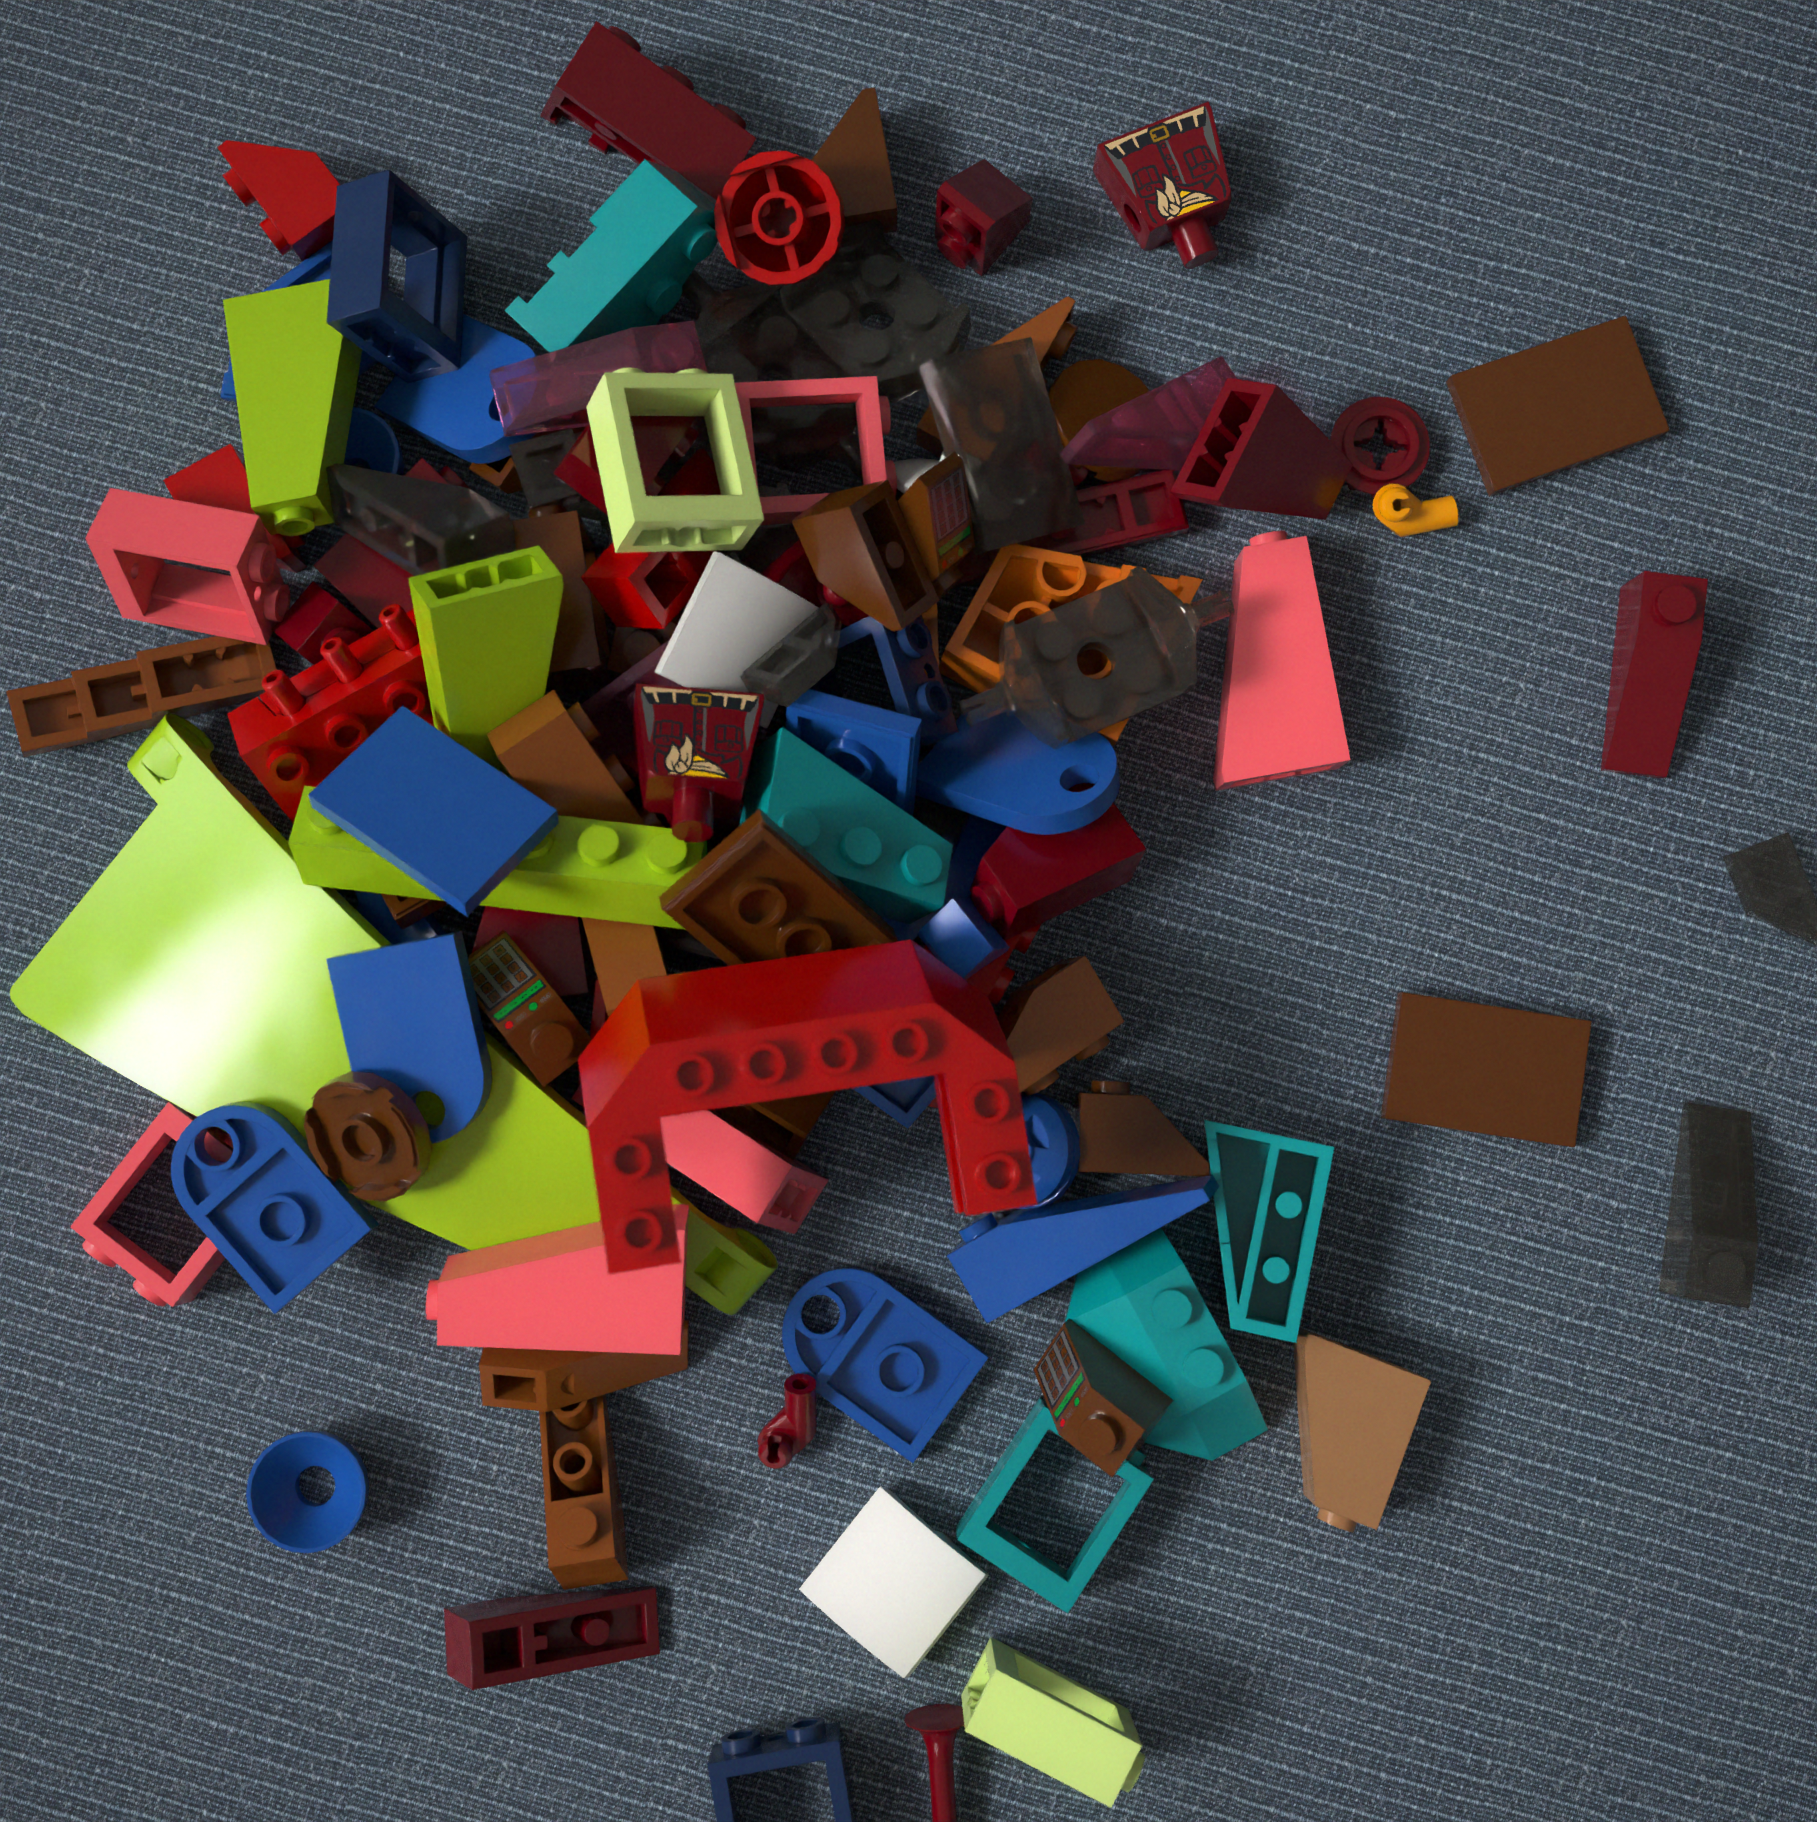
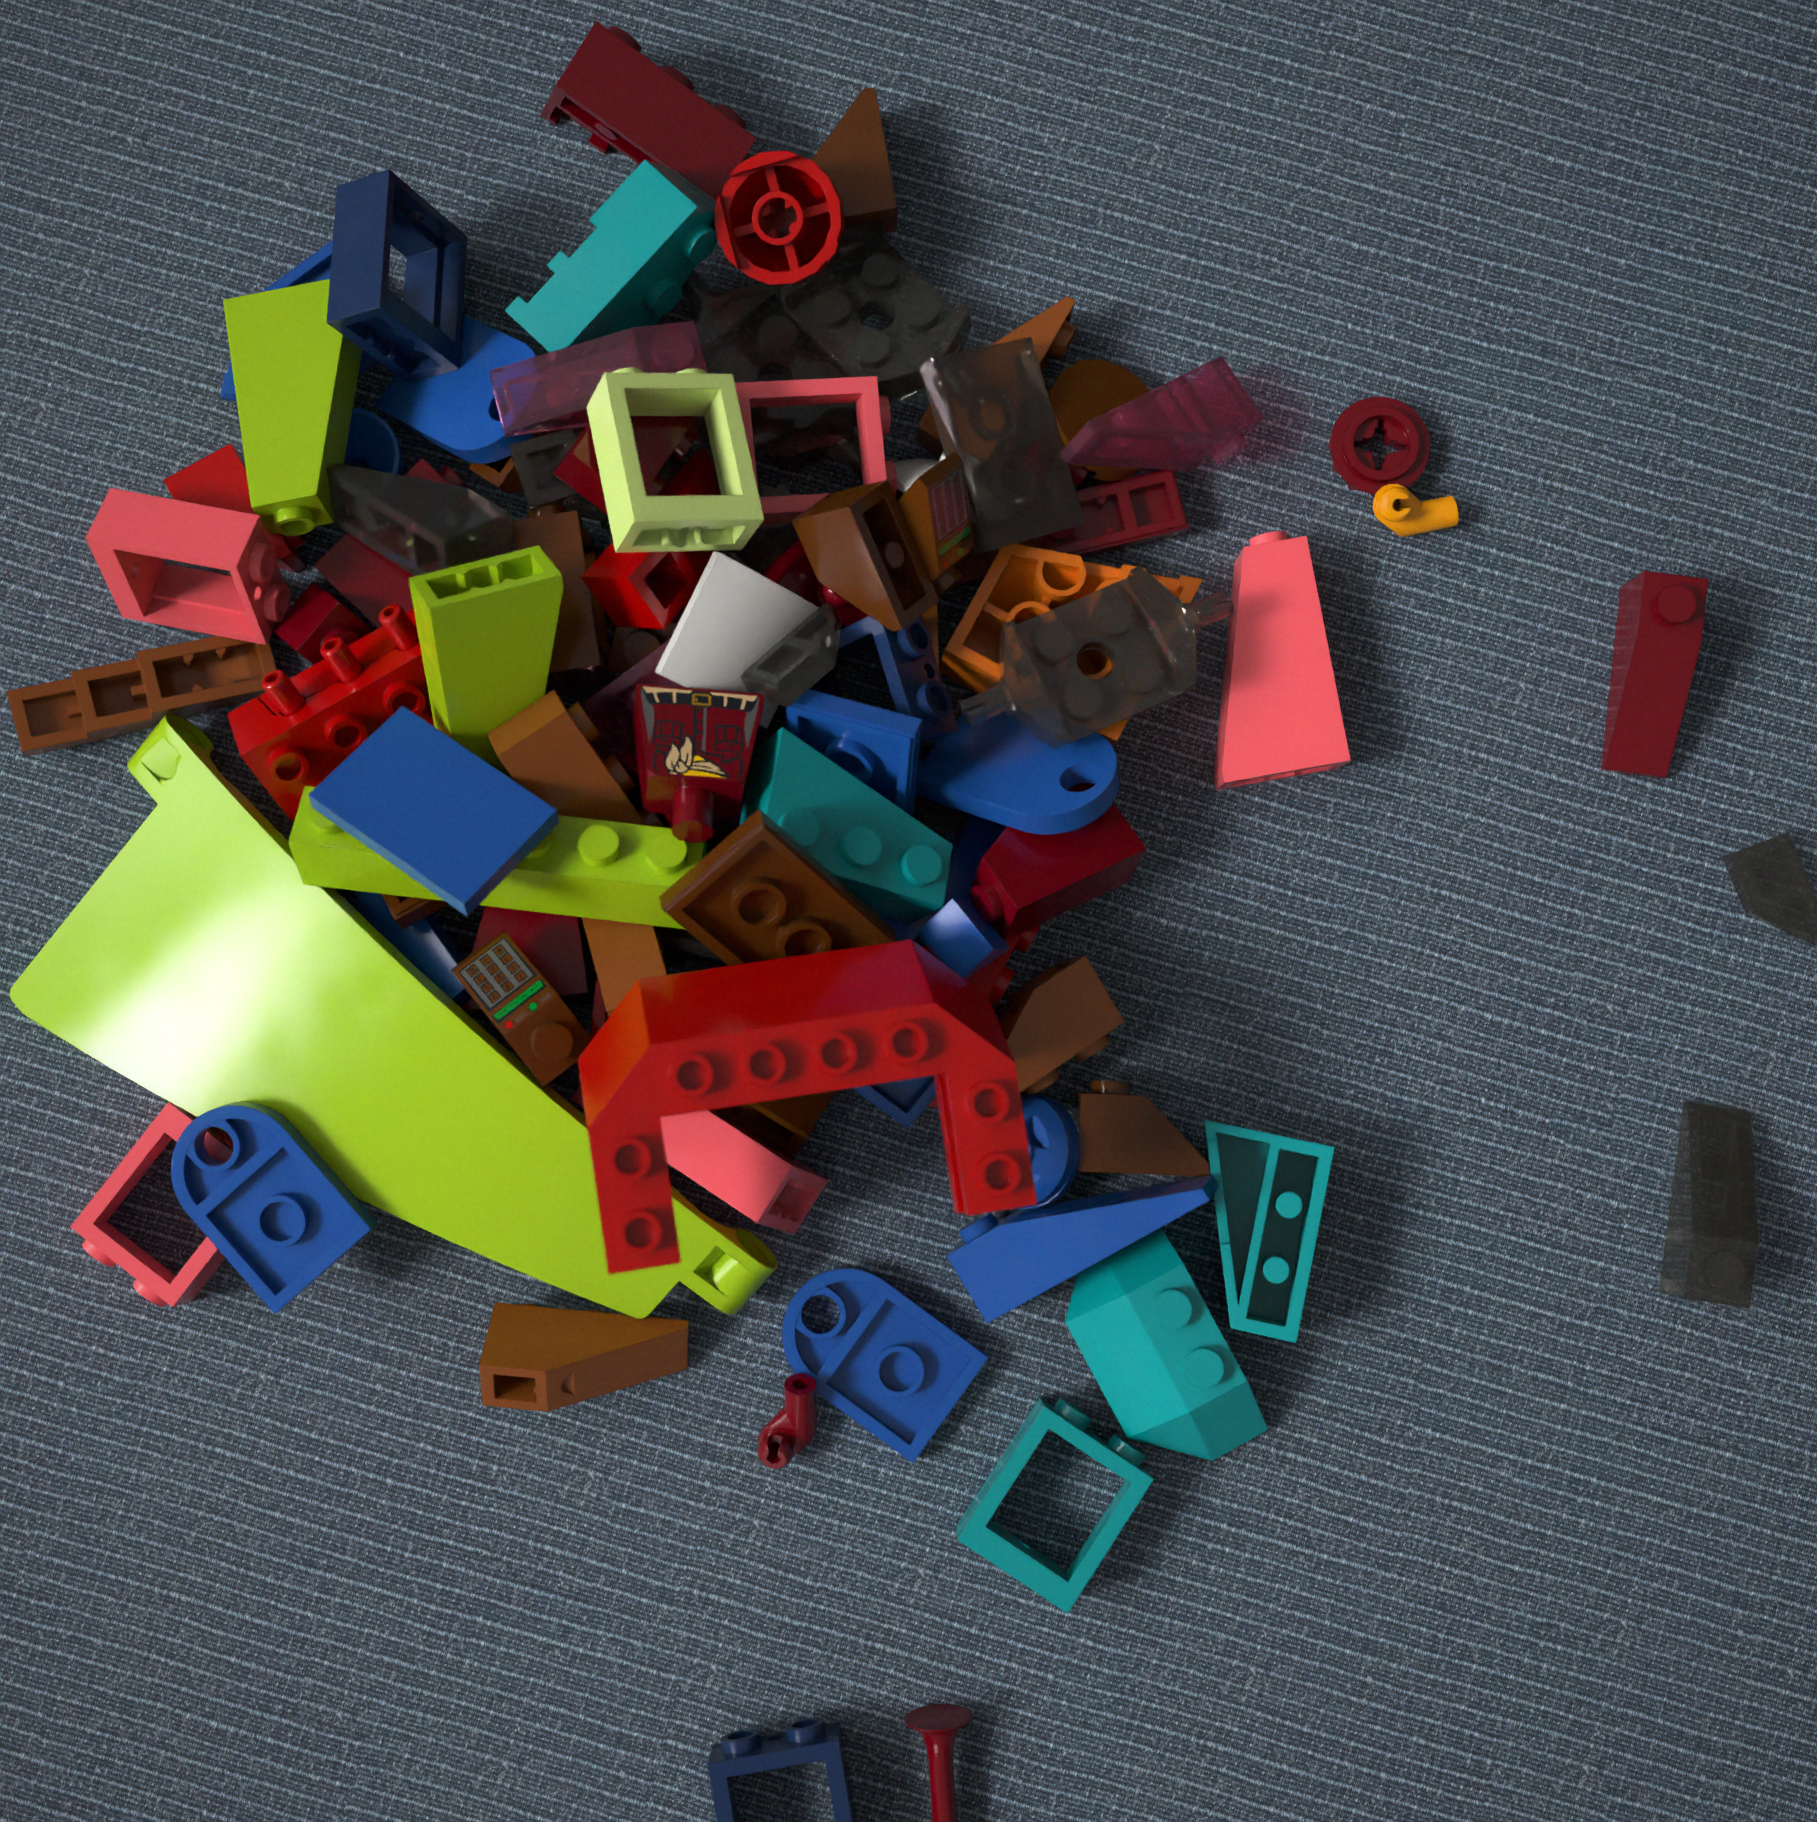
red slope [217,140,340,262] -> none
blue piece [246,1430,369,1553] -> none
reddish brown tile [304,1071,432,1202] -> none
blue tile [326,931,492,1143] -> none
coral slope [426,1204,689,1355] -> none
dark red slope [444,1586,660,1690] -> none
dark orange slope [539,1394,629,1590] -> none
white slope [799,1486,989,1679] -> none
dark red slope [935,159,1033,277] -> none
yellowish green window [961,1637,1145,1808] -> none
reddish brown slope [1034,1318,1173,1477] -> none
dark red torso [1093,101,1232,269] -> none
dark red slope [1170,378,1353,520] -> none
medium nougat slope [1293,1327,1431,1532] -> none
reddish brown tile [1380,992,1592,1148] -> none
reddish brown tile [1446,315,1670,497] -> none

